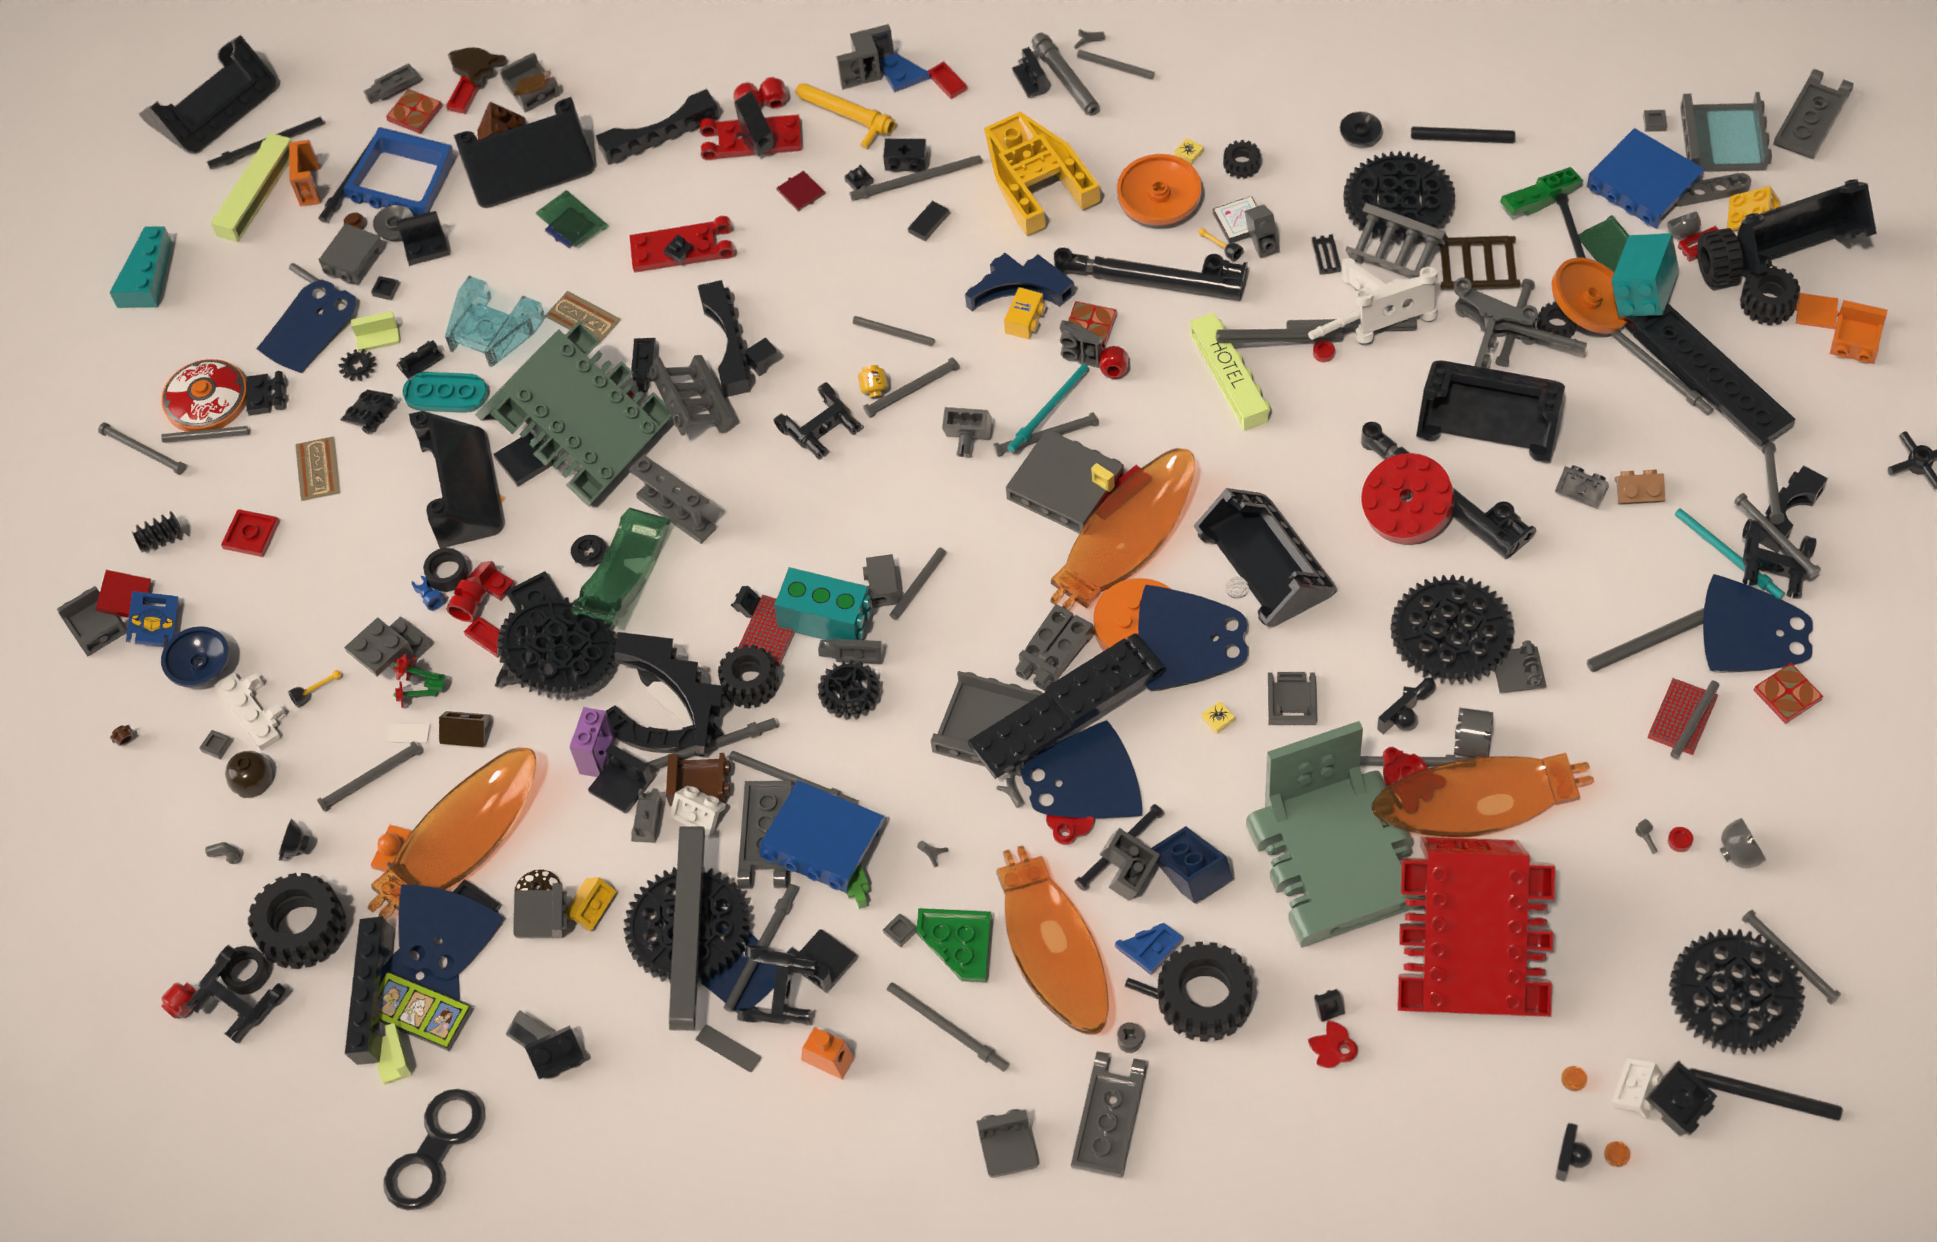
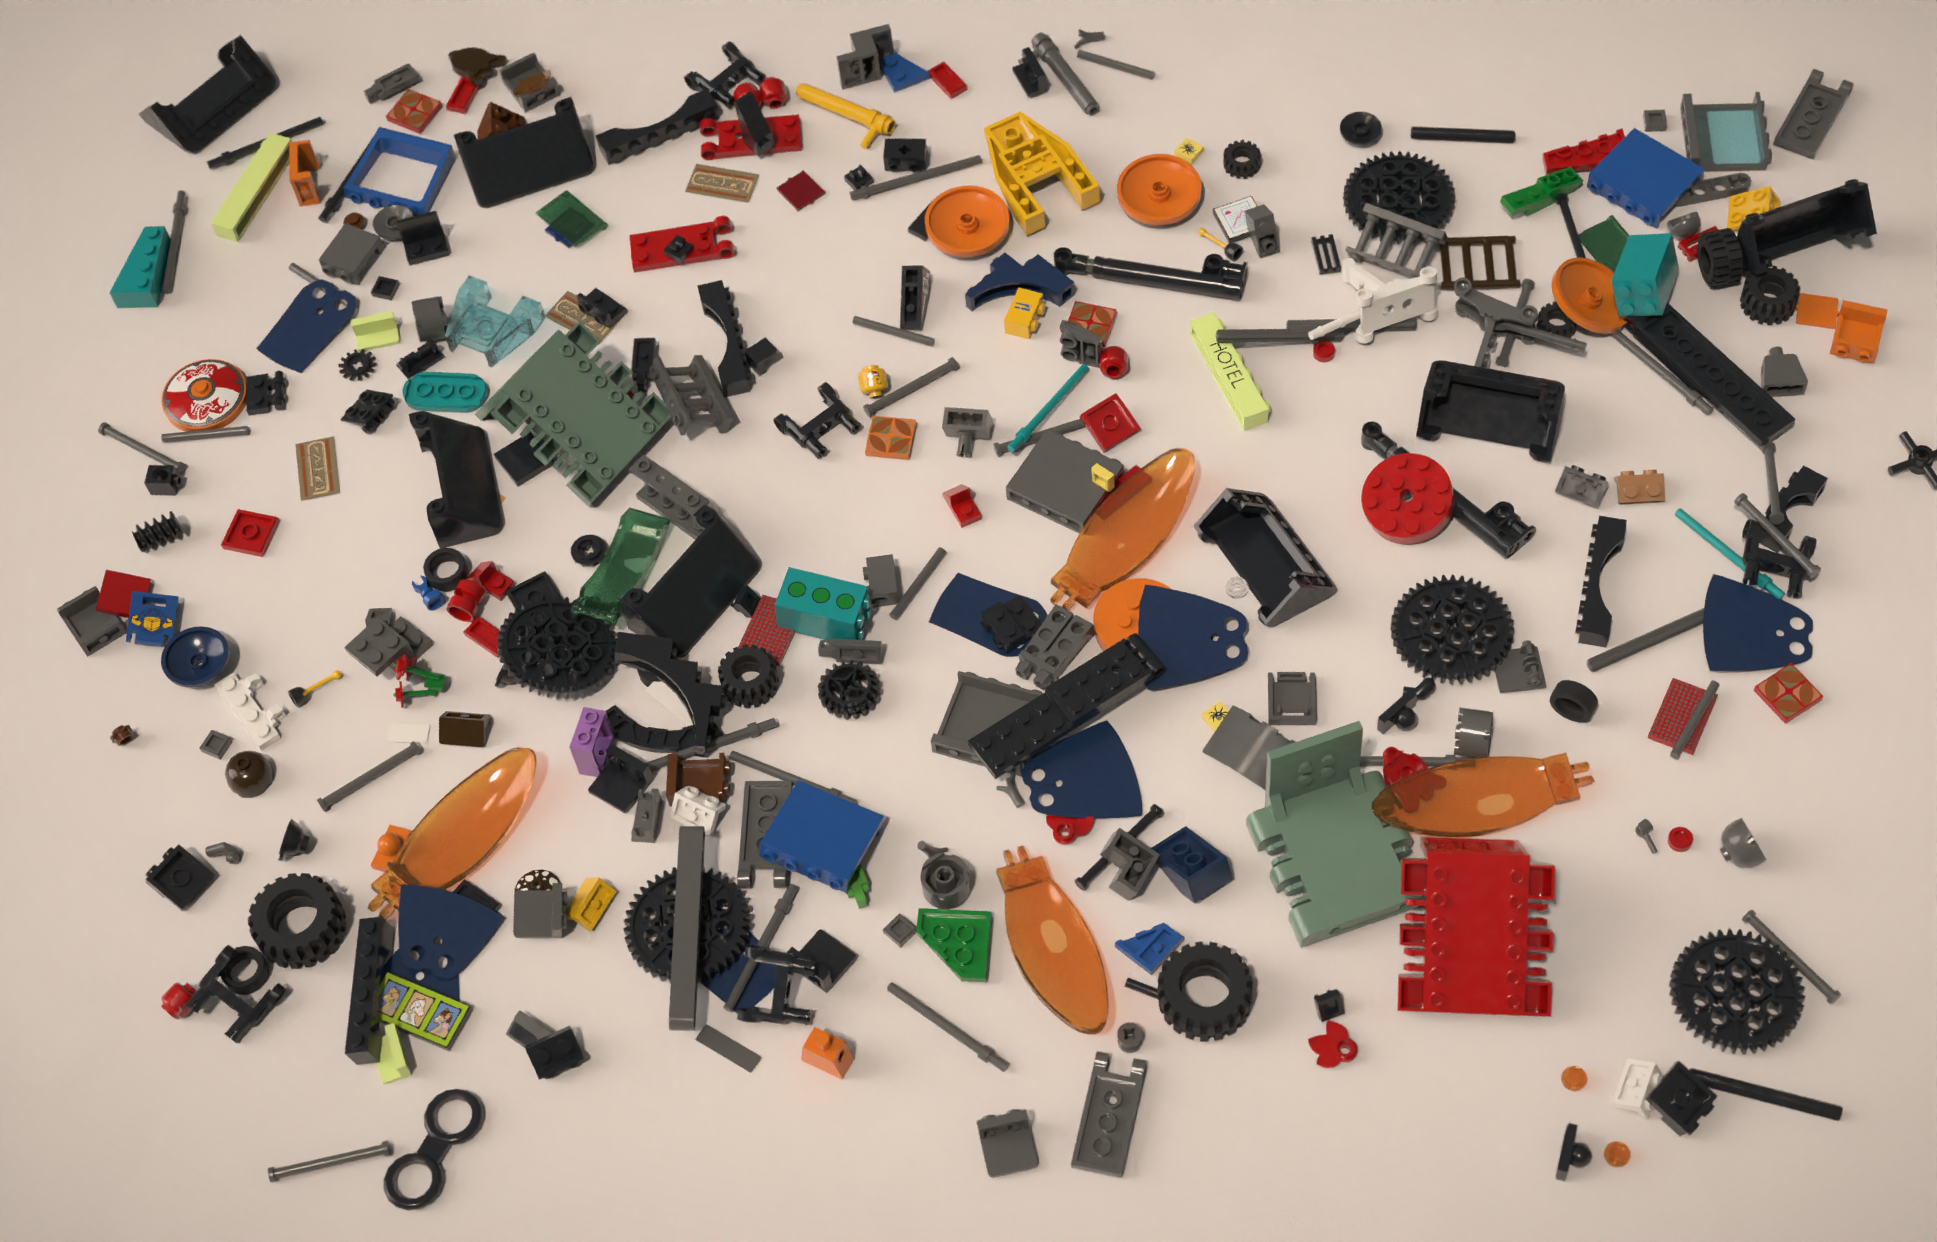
none -> black brick [144,465,182,496]
none -> black plate [145,844,215,911]
none -> dark grey bar [162,190,186,294]
none -> dark grey bar [268,1141,391,1182]
none -> dark grey tile [365,608,393,627]
none -> dark grey brick [411,296,449,342]
none -> black bracket [577,288,627,329]
none -> black windscreen [619,505,761,658]
none -> black connector [684,41,766,108]
none -> sticker [685,164,759,203]
none -> tile [865,415,916,460]
none -> black slope [900,265,930,330]
none -> dark grey brick [920,853,970,909]
none -> orange dish [925,185,1009,257]
none -> dark blue piece [929,573,1048,657]
none -> red slope [942,484,981,528]
none -> black plate [980,595,1041,654]
none -> red tile [1079,393,1141,453]
none -> dark grey panel [1202,705,1295,791]
none -> red wing [1542,128,1625,175]
none -> black tyre [1549,680,1598,722]
none -> black arch [1575,515,1627,648]
none -> dark grey torso [1761,346,1808,397]

